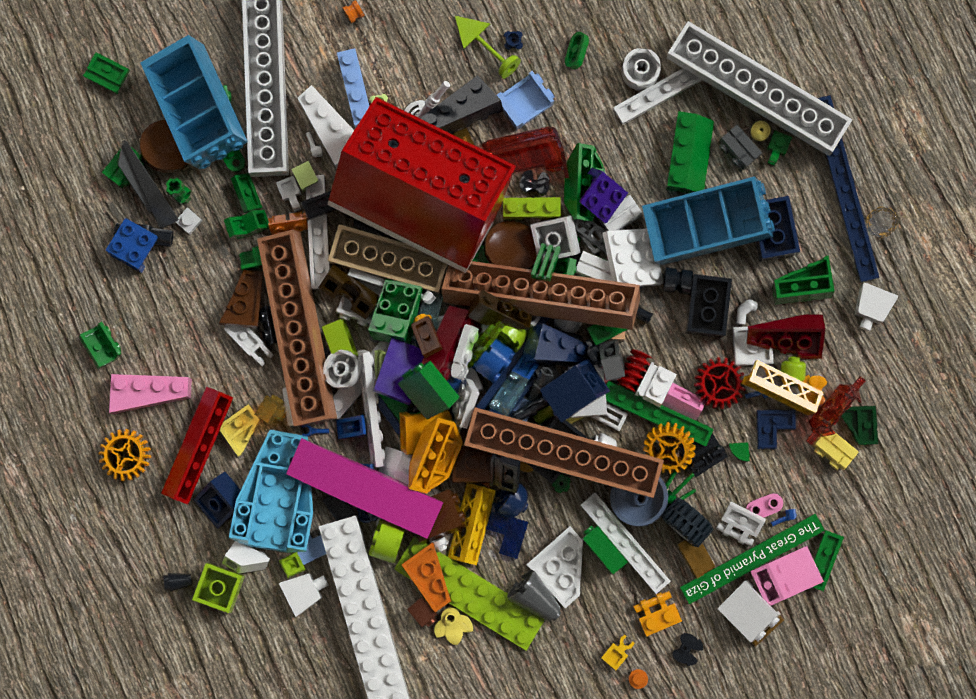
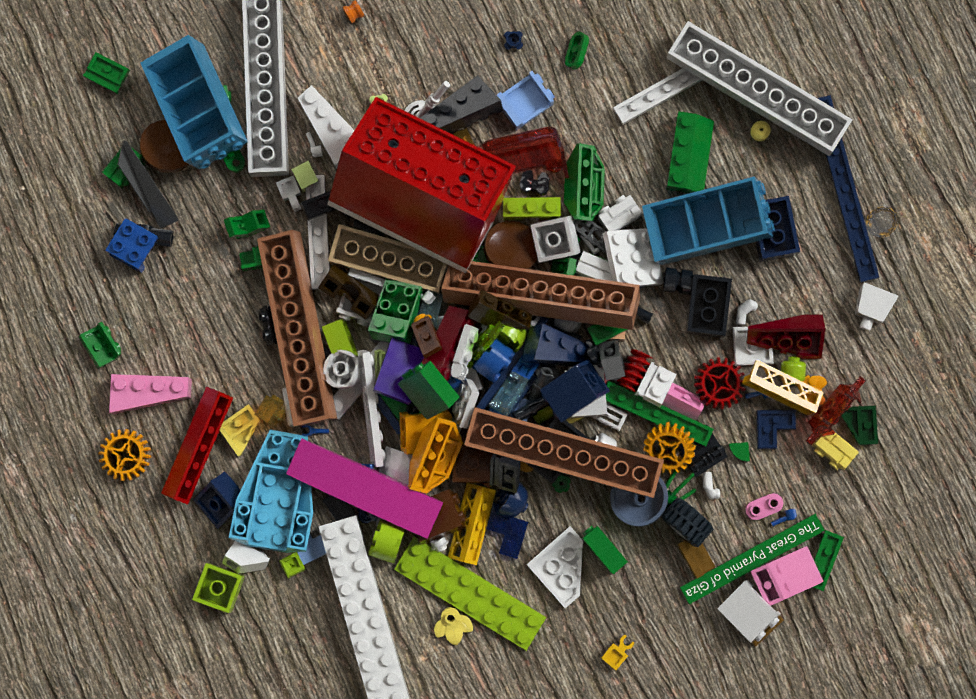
black cone [163,573,192,592] -> none
green piece [166,178,192,205] -> none
white plate [176,208,202,235] -> none
reddish brown wing [219,270,263,328] -> none
white hinge [224,326,273,366] -> none
green plate [231,173,263,213] -> none
orange hinge [268,211,308,235] -> none
white torso [279,574,329,617] -> none
blue slope [336,415,367,439] -> none
light blue arch [337,48,369,129] -> none
orange wing [401,542,451,612] -> none
copper brick [407,597,437,627] -> none
lime piece [455,16,521,79] -> none
dark grey cone [507,569,561,622] -> none
green tile [531,243,561,282] -> none
dark purple bracket [579,167,628,223] -> none
white plate [581,493,671,594] -> none
white brick [622,48,661,91] -> none
orange plate [629,669,648,689] -> none
light orange plate [633,591,682,637] -> none
black piece [672,633,703,666] -> none
white plate [716,502,766,547] -> none
dark grey brick [719,125,762,170] -> none
green plate [767,130,792,166] -> none
green wedge [772,255,835,305] -> none
none -> white arm [702,472,720,500]

